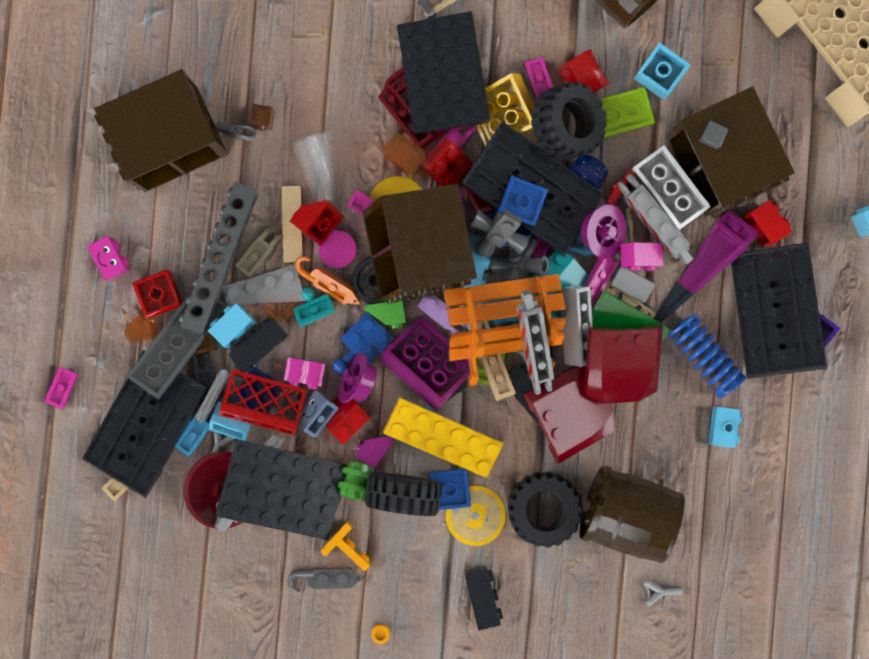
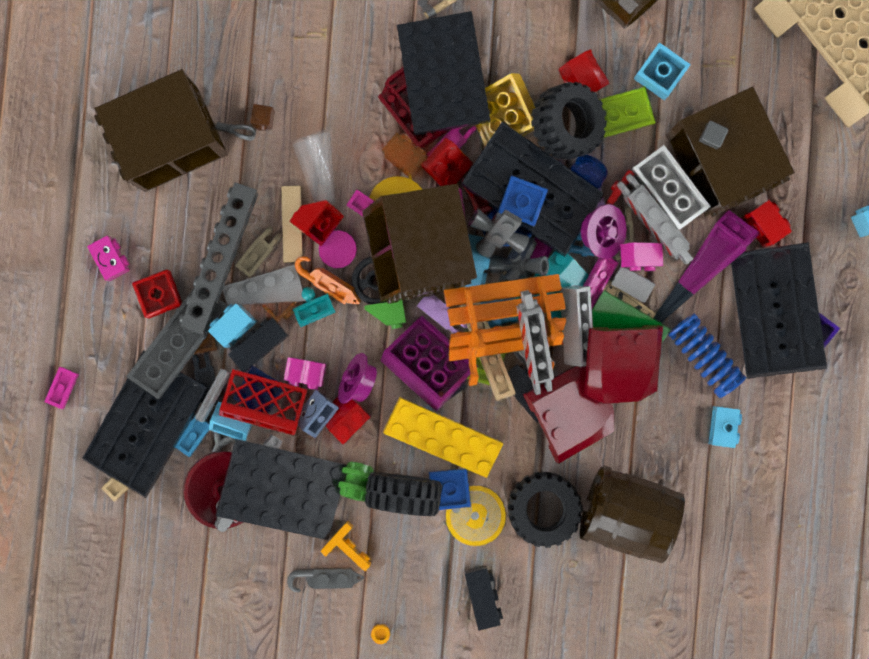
clear orange brick [125,317,156,343] -> none
blue plate [332,312,394,373] -> none
magenta slope [355,435,395,469] -> none
dark pink plate [524,57,553,100] -> none
light grey piece [643,579,683,607] -> none

